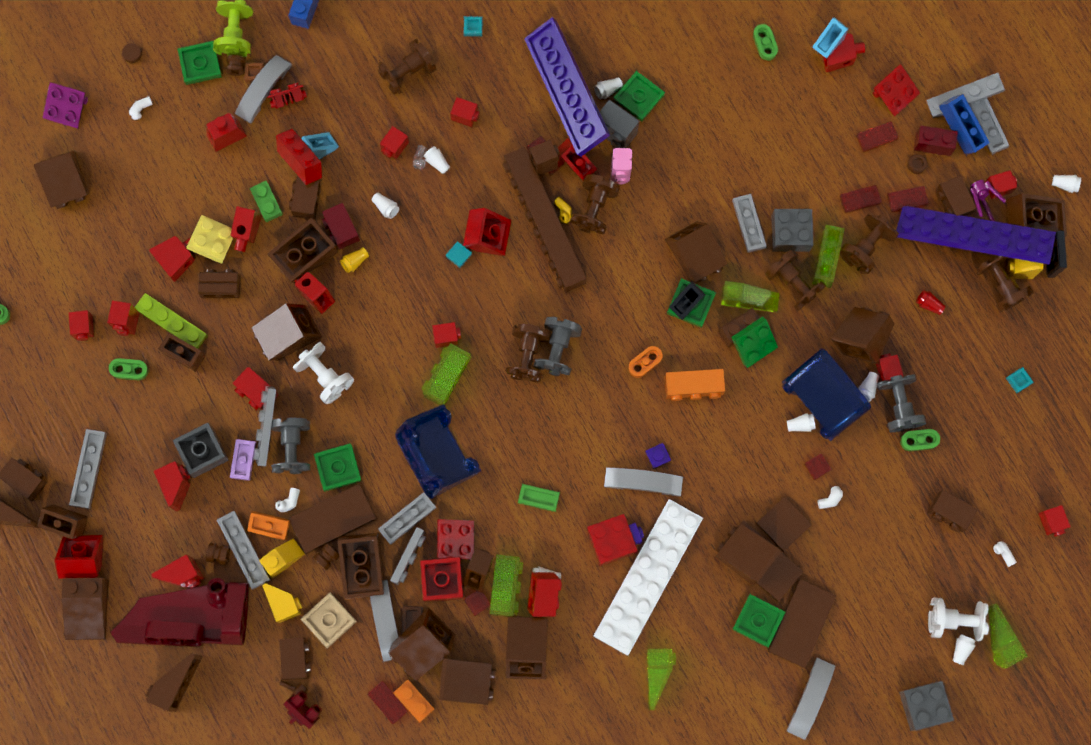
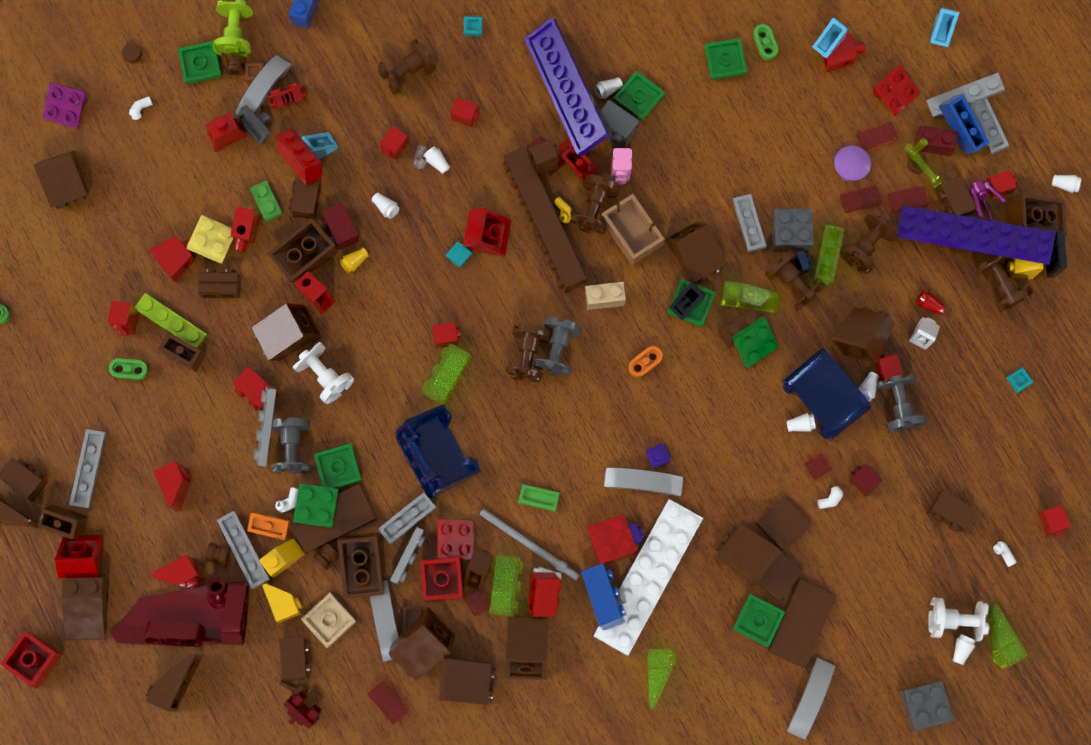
red brick [68,310,94,341] -> none
dark grey brick [173,423,229,478] -> none
lavender plate [230,439,256,481] -> none
orange plate [393,680,435,723] -> none
orange brick [664,369,725,401] -> none
bright green plate [900,429,940,451] -> none
none -> red brick [0,631,63,688]
none -> dark grey tile [236,105,271,145]
none -> green plate [293,483,339,528]
none -> light grey bar [479,508,580,581]
none -> blue brick [581,563,626,631]
none -> tan brick [585,282,626,310]
none -> medium nougat piece [601,194,665,265]
none -> green plate [704,38,747,81]
none -> dark blue plate [794,251,811,275]
none -> medium lavender dish [834,145,871,181]
none -> dark red brick [849,464,883,497]
none -> clear neon green piece [903,138,947,191]
none -> white slope [909,317,940,350]
none -> medium azure slope [930,7,959,47]

